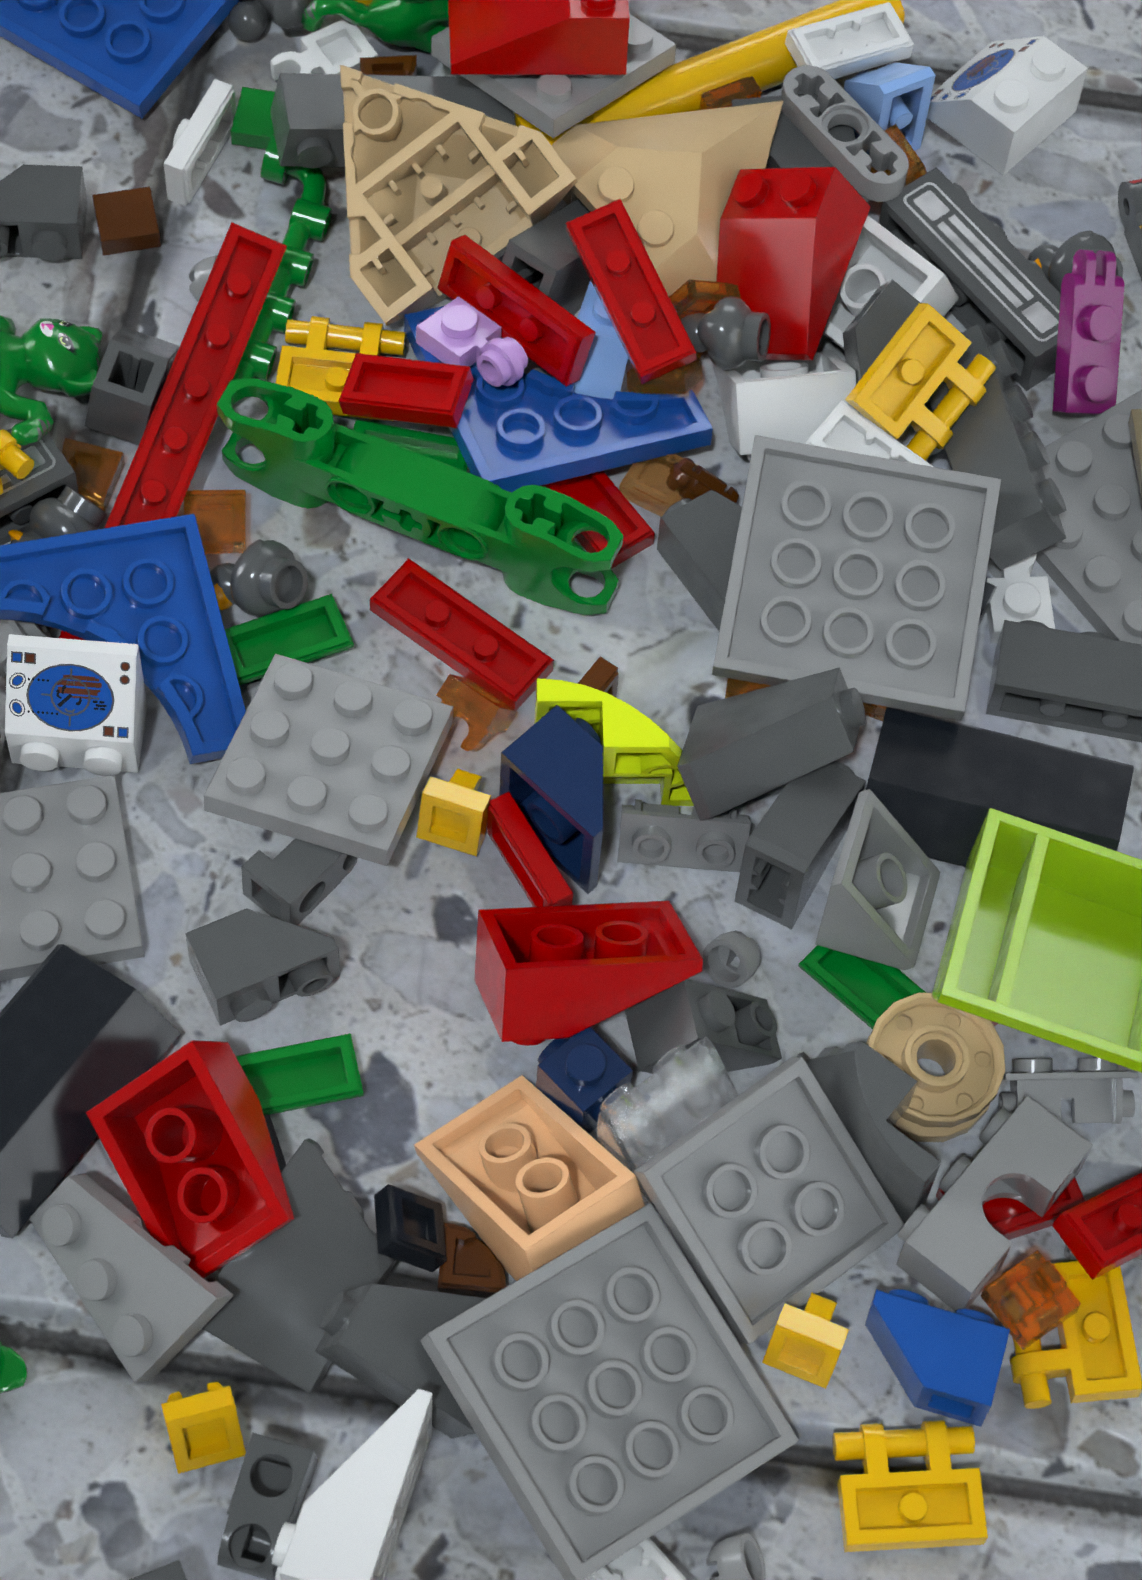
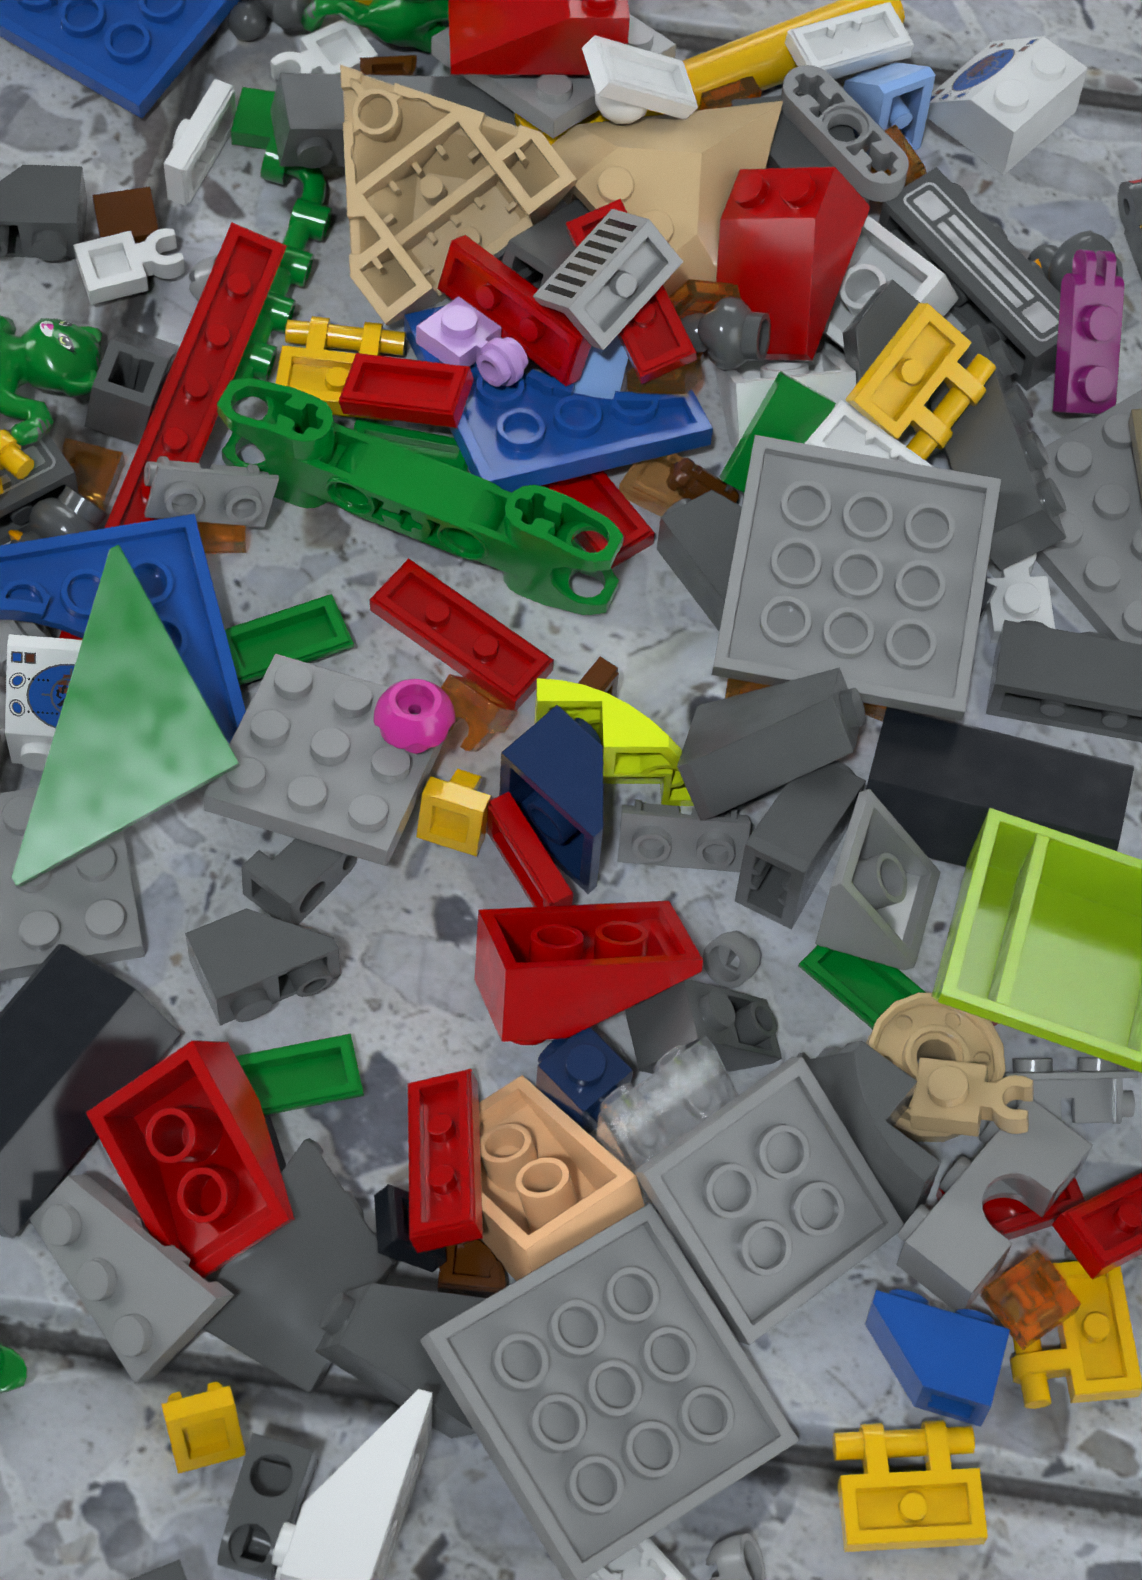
dark grey animal [210,539,308,617] -> none
yellow tile [762,1293,849,1389] -> none
none -> tile [12,545,241,887]
none -> white plate [74,228,185,305]
none -> light grey hinge [144,456,279,527]
none -> dark pink plate [374,679,455,754]
none -> red tile [408,1069,483,1253]
none -> light grey panel [533,209,683,350]
none -> white tile [582,35,698,124]
none -> green tile [719,371,836,493]
none -> tan plate [909,1057,1034,1137]

